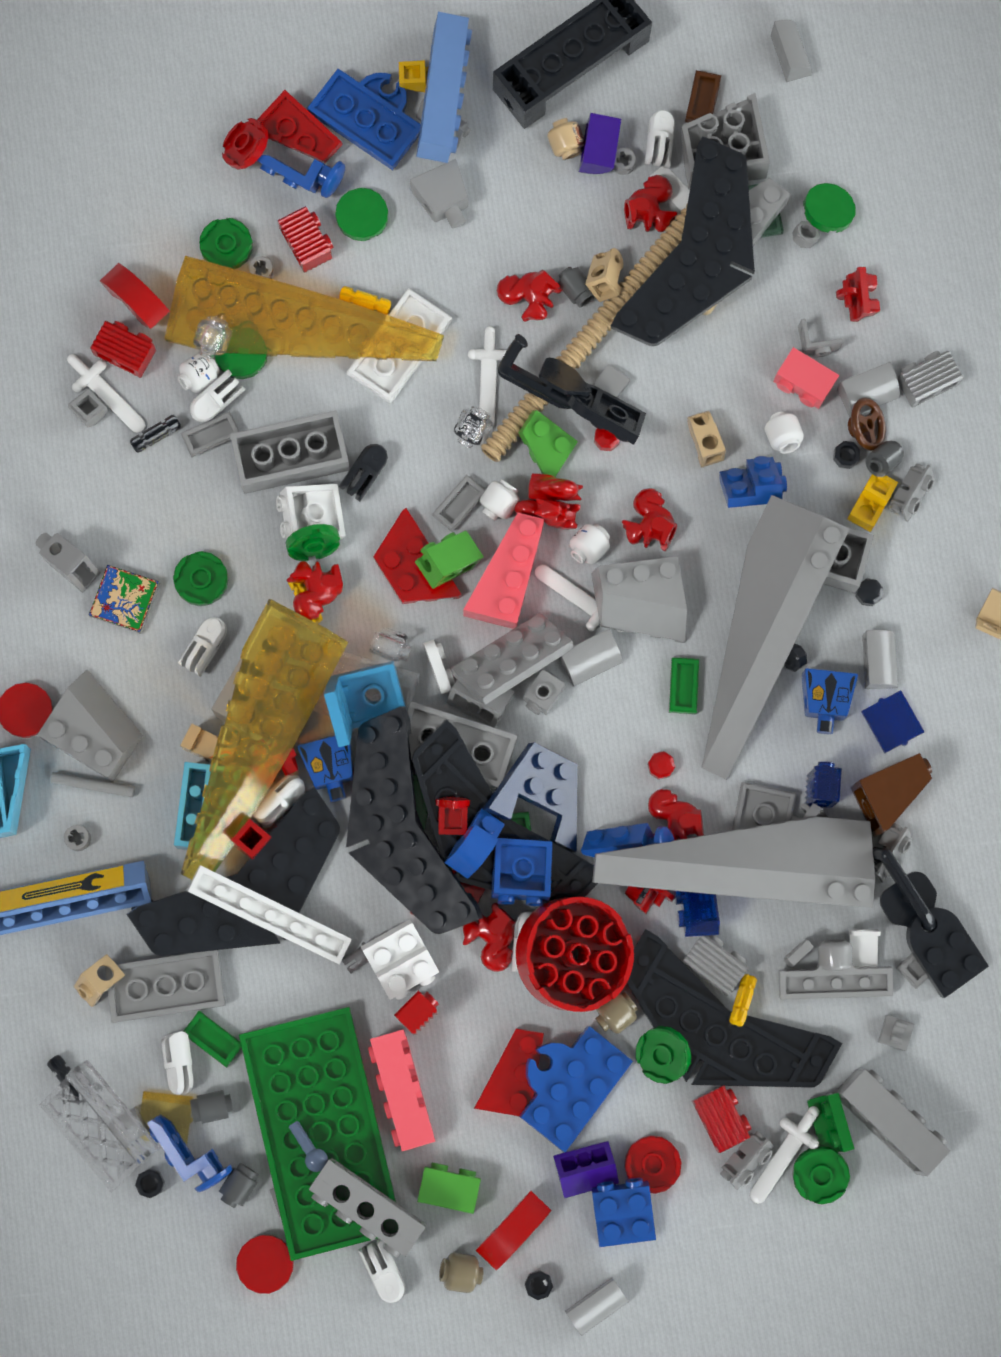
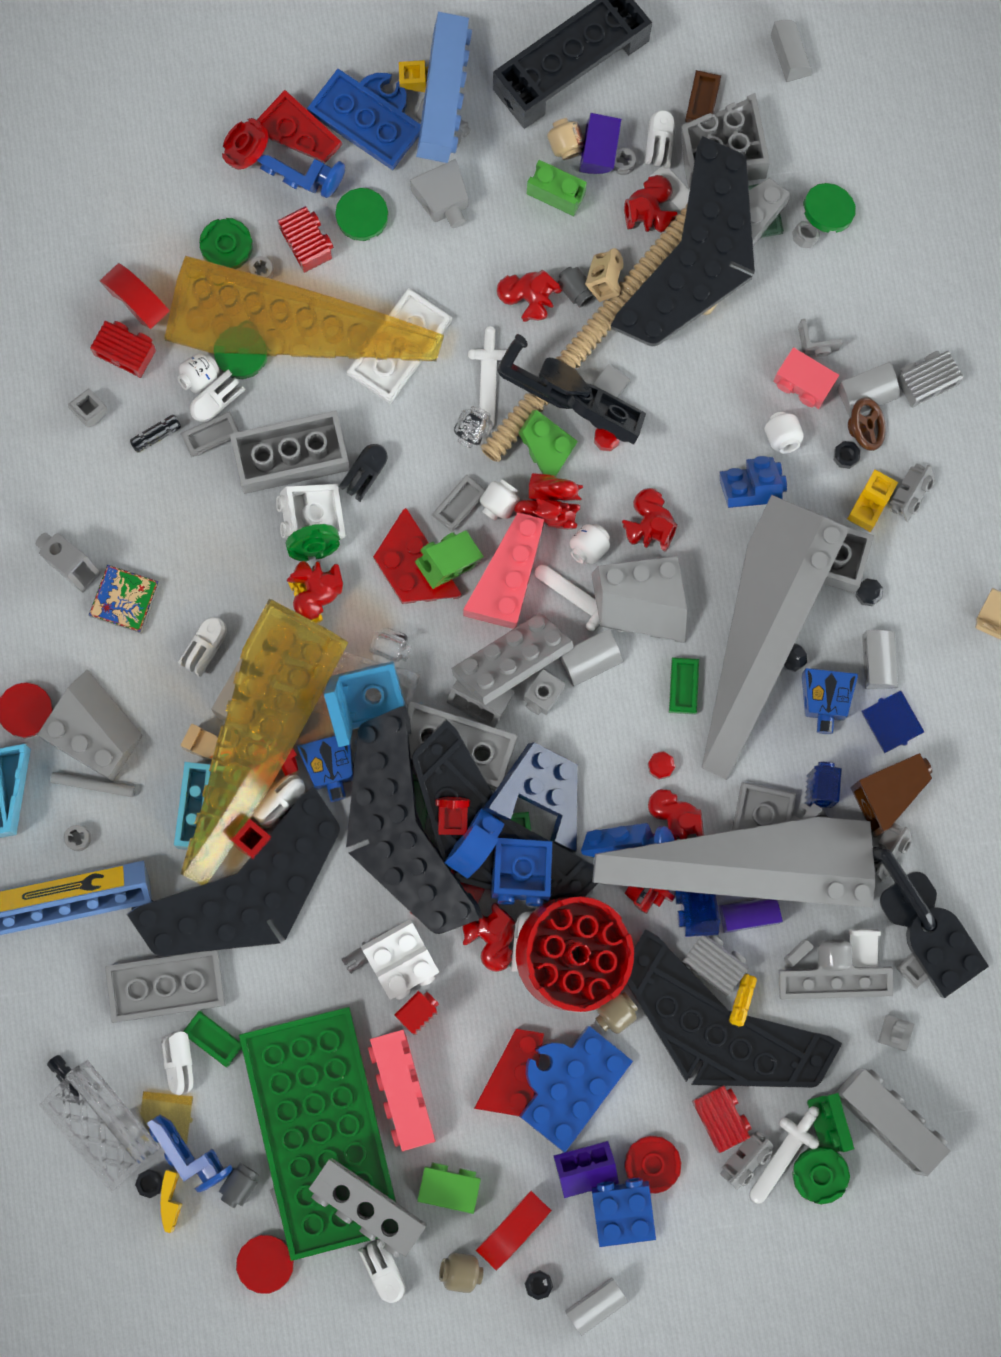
white sword [67,354,146,433] -> none
tan bracket [74,954,125,1007] -> none
green tile [173,551,229,606] -> none
white plate [187,865,352,965] -> none
dark grey brick [190,1090,233,1124] -> none
clear head [193,316,232,359] -> none
sand blue bar [289,1121,328,1172] -> none
yellow axle [339,286,391,315] -> none
white plate [423,639,455,694] -> none
green tile [636,1026,691,1084] -> none
tan leg [687,411,726,468] -> none
red hips [836,267,880,322] -> none
dark grey brick [865,441,904,477] -> none
none -> yellow slope [160,1169,182,1233]
none -> bright green brick [527,160,587,217]
none -> dark purple brick [719,898,783,933]

